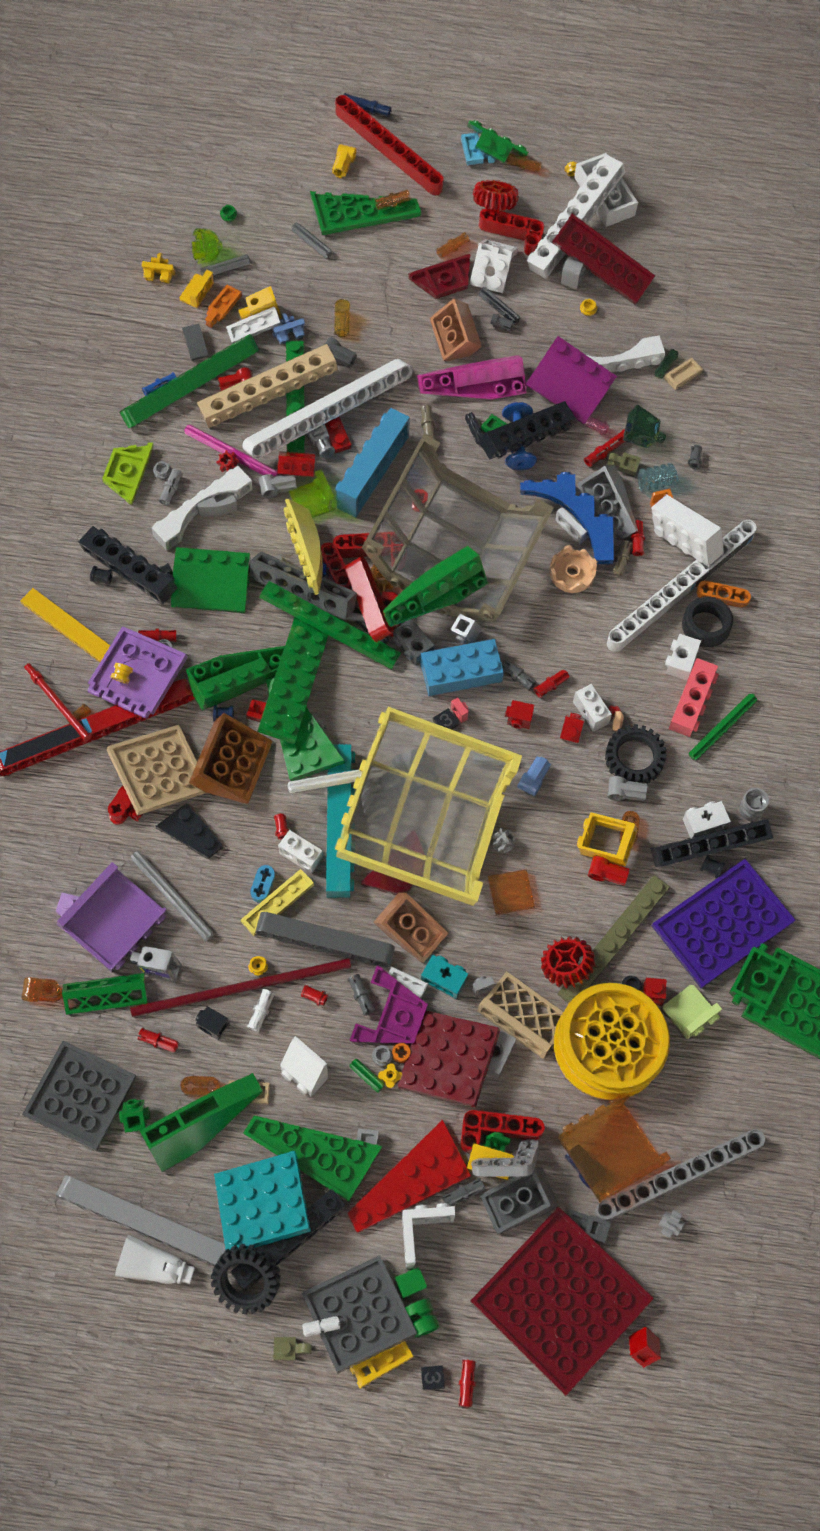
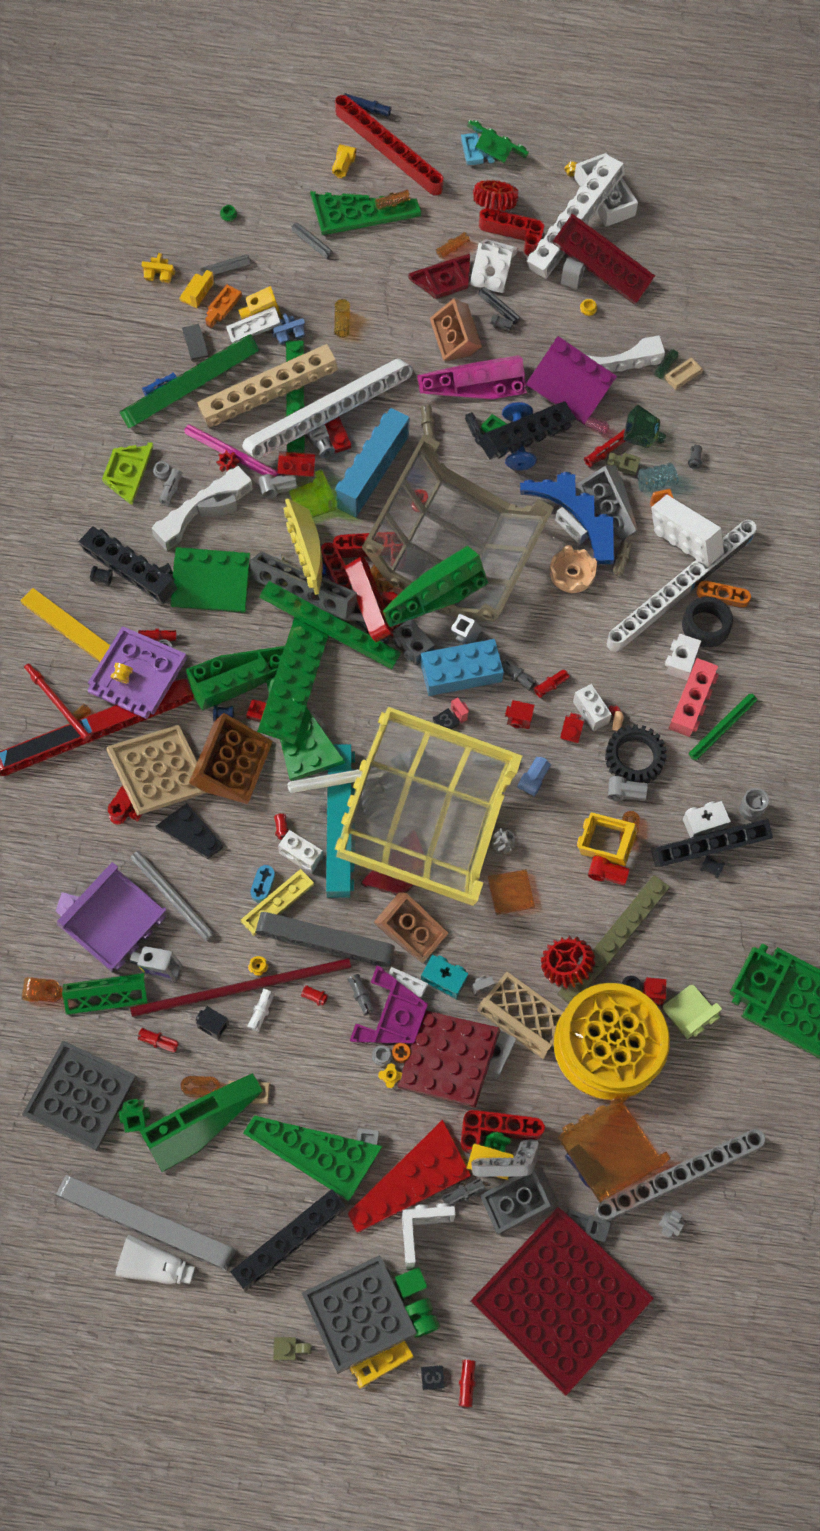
clear neon green cylinder [192,228,222,264] -> none
black tyre [211,1244,281,1315] -> none
teal plate [214,1151,311,1250] -> none
red piece [218,367,253,391] -> none
white slope [280,1036,328,1097] -> none
white piece [302,1316,340,1337] -> none
dark grey piece [324,337,357,368] -> none
green axle [350,1059,385,1093] -> none
clear orange pin [507,153,542,173] -> none
red panel [629,1326,661,1368] -> none
red axle [631,520,645,556] -> none
dark purple plate [651,859,795,989] -> none

